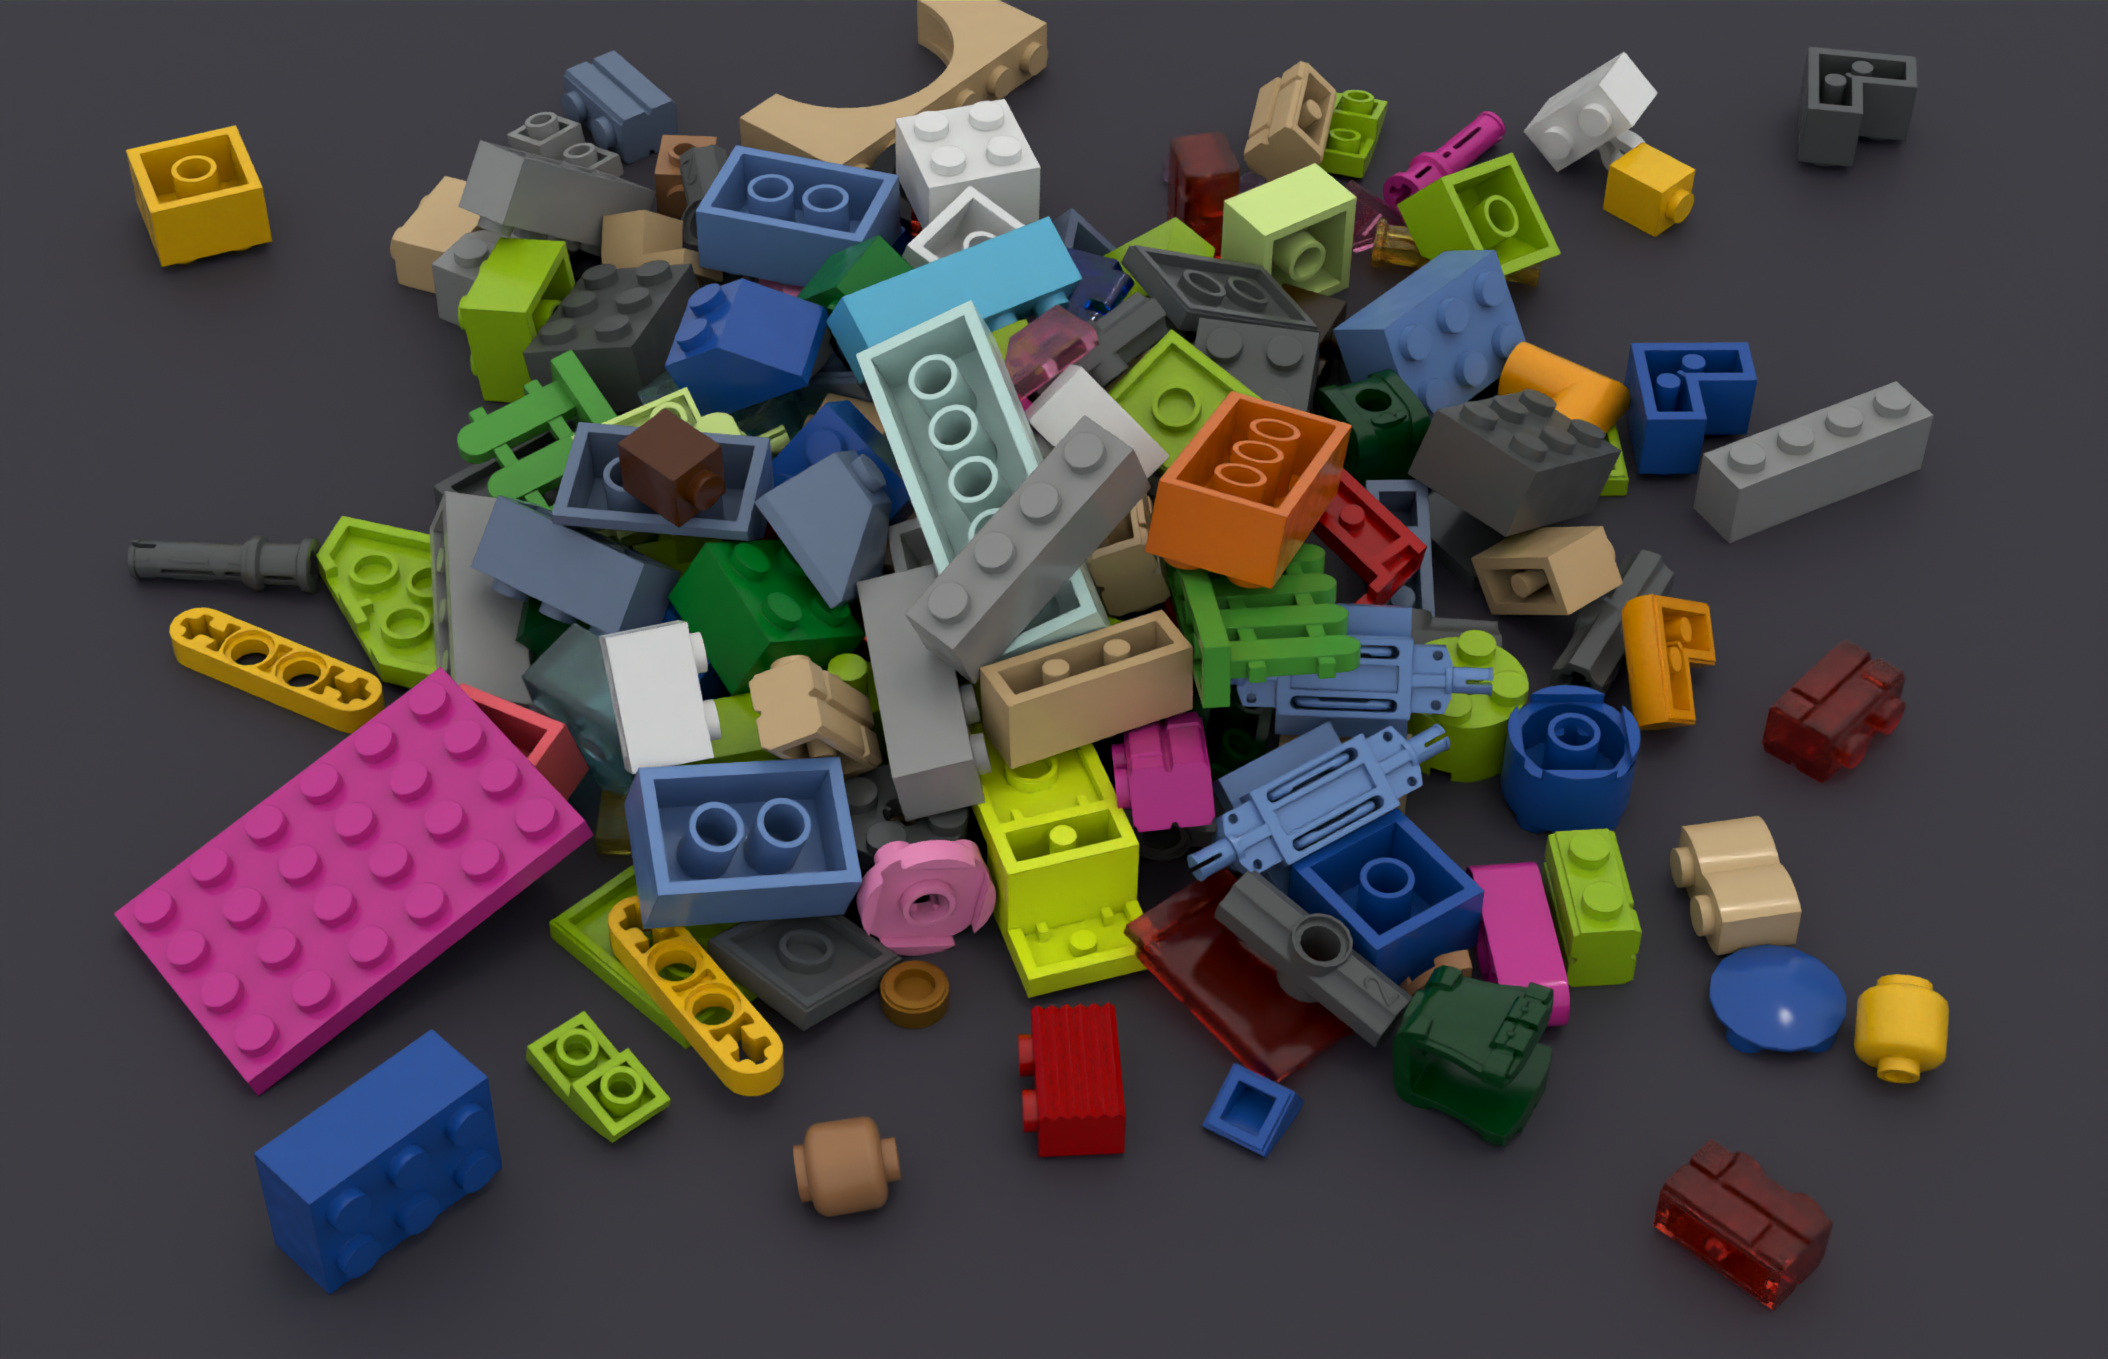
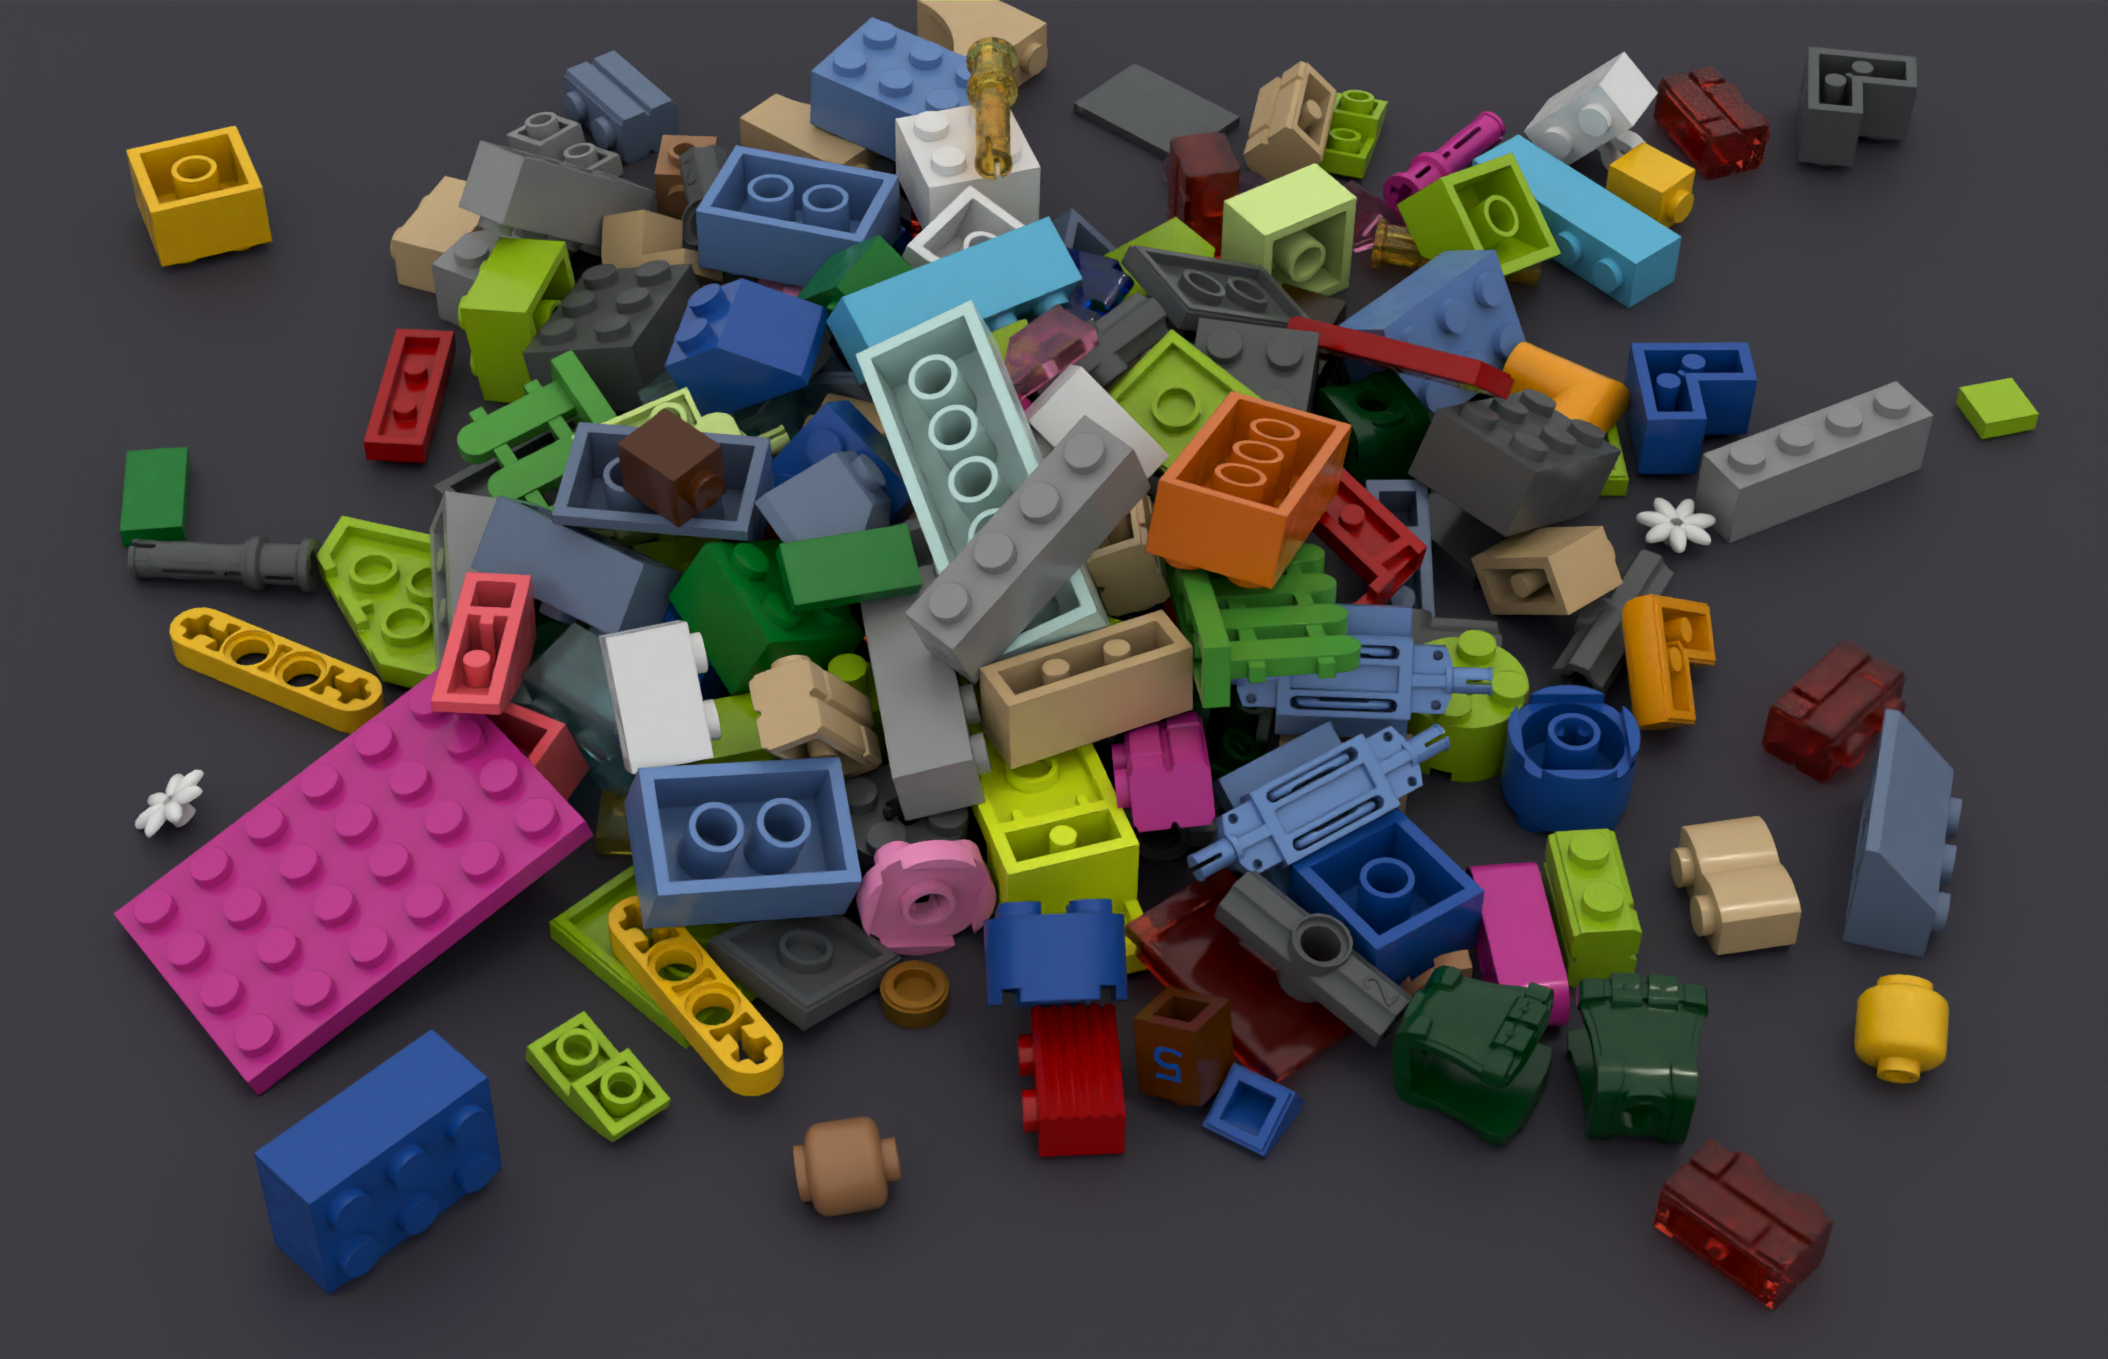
blue dish [1709,944,1847,1053] -> none
none -> green tile [120,446,191,547]
none -> white plant [135,770,204,838]
none -> red plate [364,329,457,463]
none -> coral slope [431,572,537,715]
none -> green tile [775,524,923,614]
none -> medium blue brick [810,17,1010,161]
none -> clear yellow pin [966,37,1018,180]
none -> blue brick [983,899,1128,1007]
none -> dark grey piece [1074,63,1240,167]
none -> reddish brown brick [1133,986,1234,1107]
none -> red tile [1287,316,1514,400]
none -> medium azure brick [1472,134,1682,308]
none -> dark green piece [1566,973,1709,1144]
none -> white plant [1636,498,1716,553]
none -> clear red brick [1653,66,1770,181]
none -> sand blue slope [1842,708,1962,958]
none -> lime tile [1956,377,2039,439]

